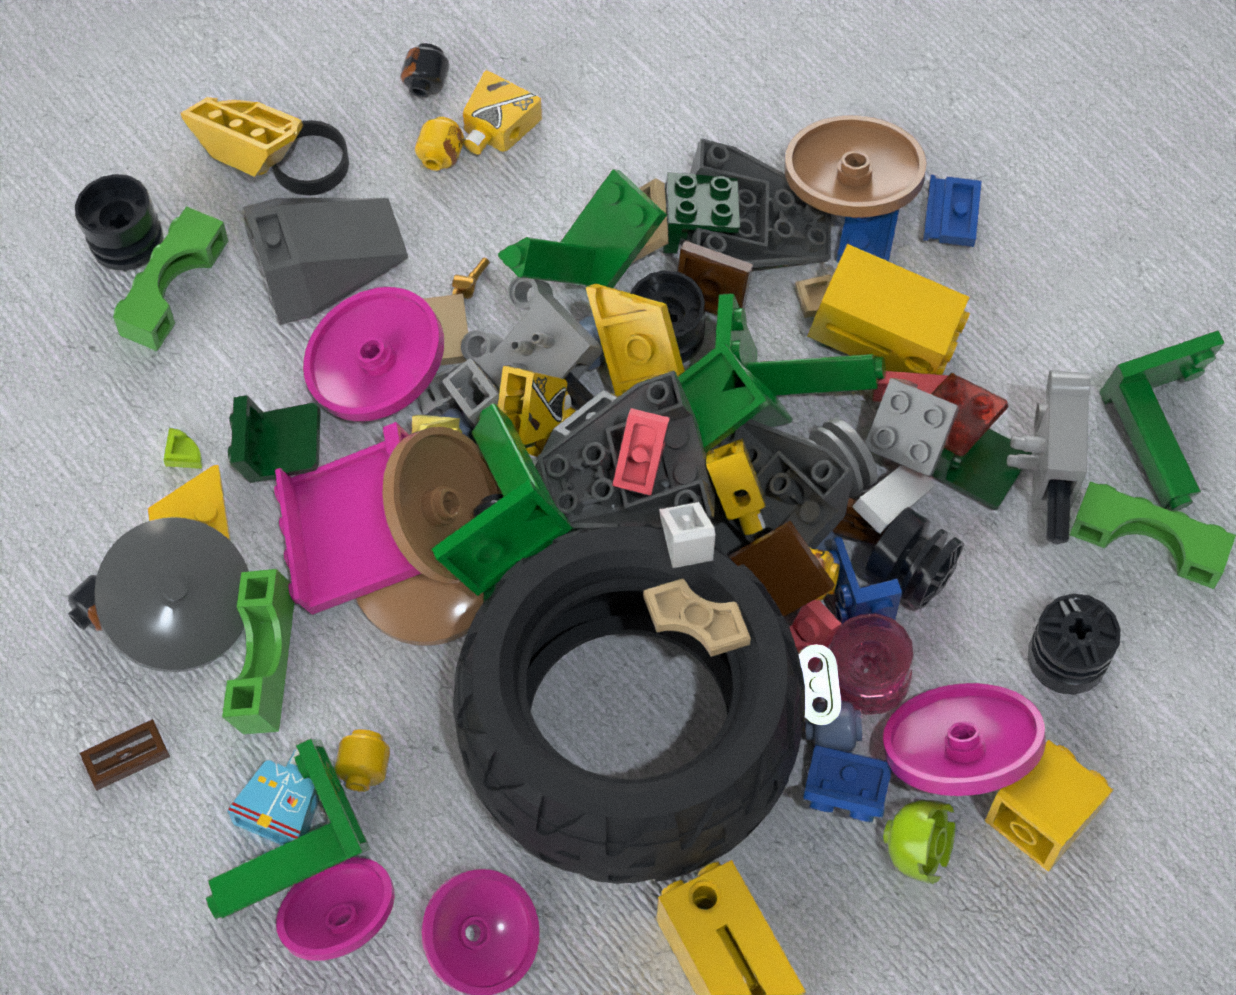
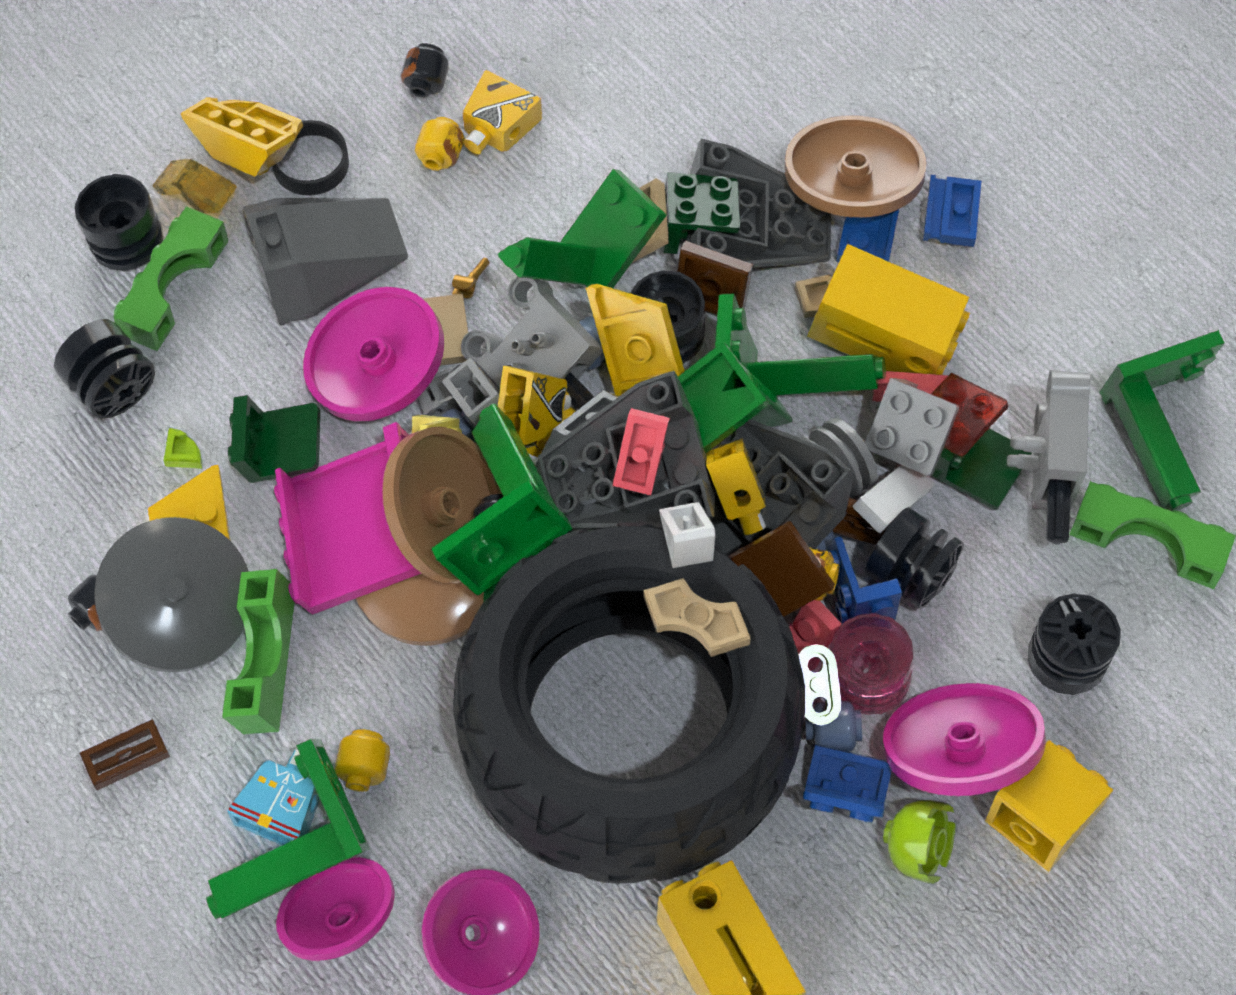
none -> black wheel [53,319,155,419]
none -> clear yellow slope [152,159,237,213]

